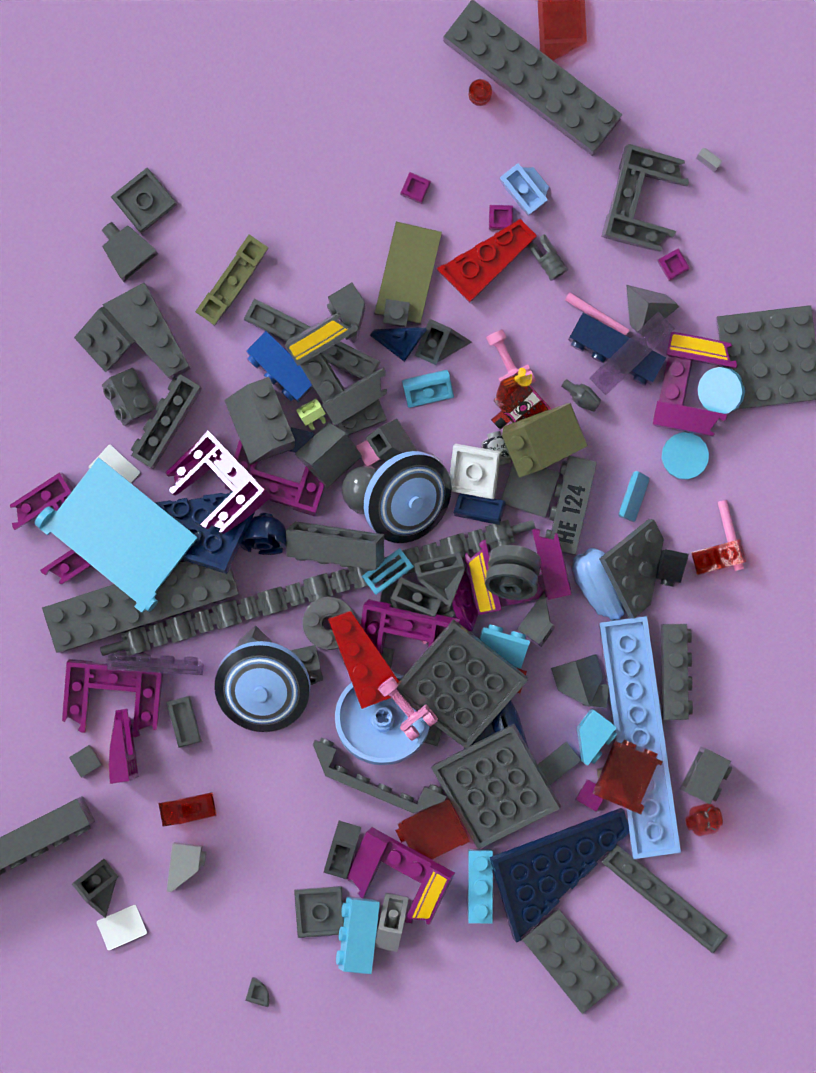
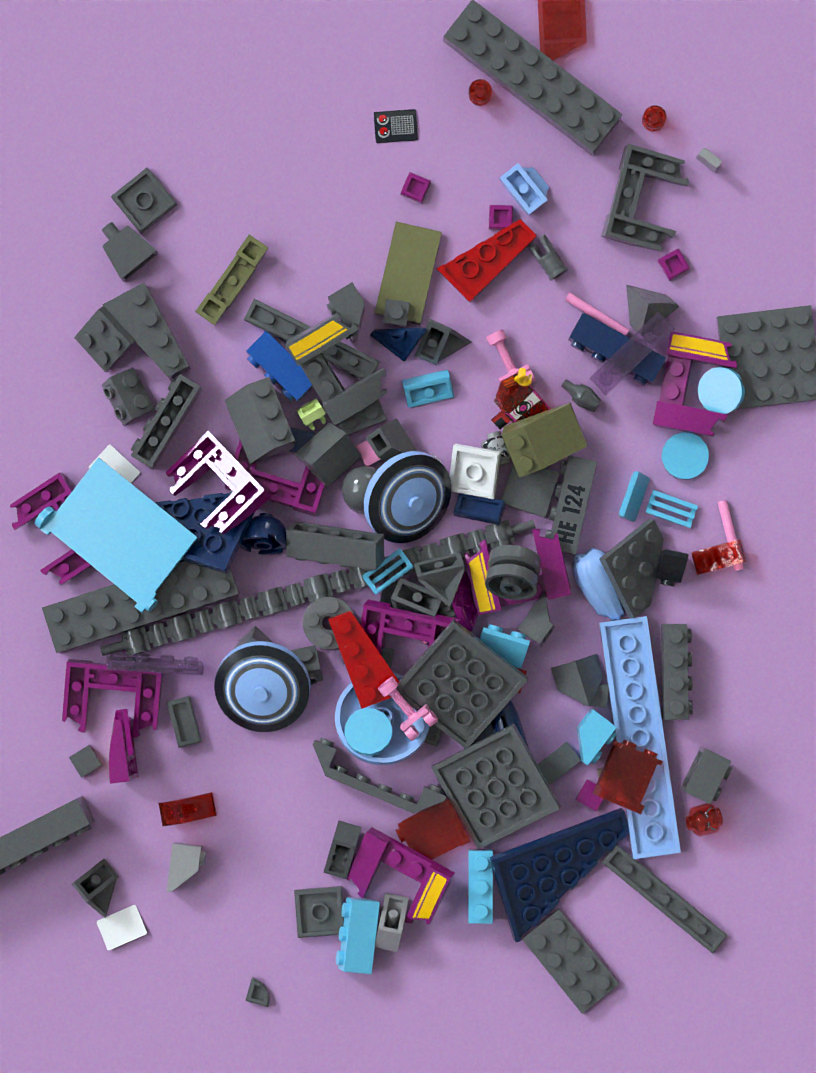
none -> medium azure tile [345,708,392,756]
none -> black sticker [374,109,418,143]
none -> clear red wheel [642,105,667,132]
none -> medium azure tile [645,490,698,528]

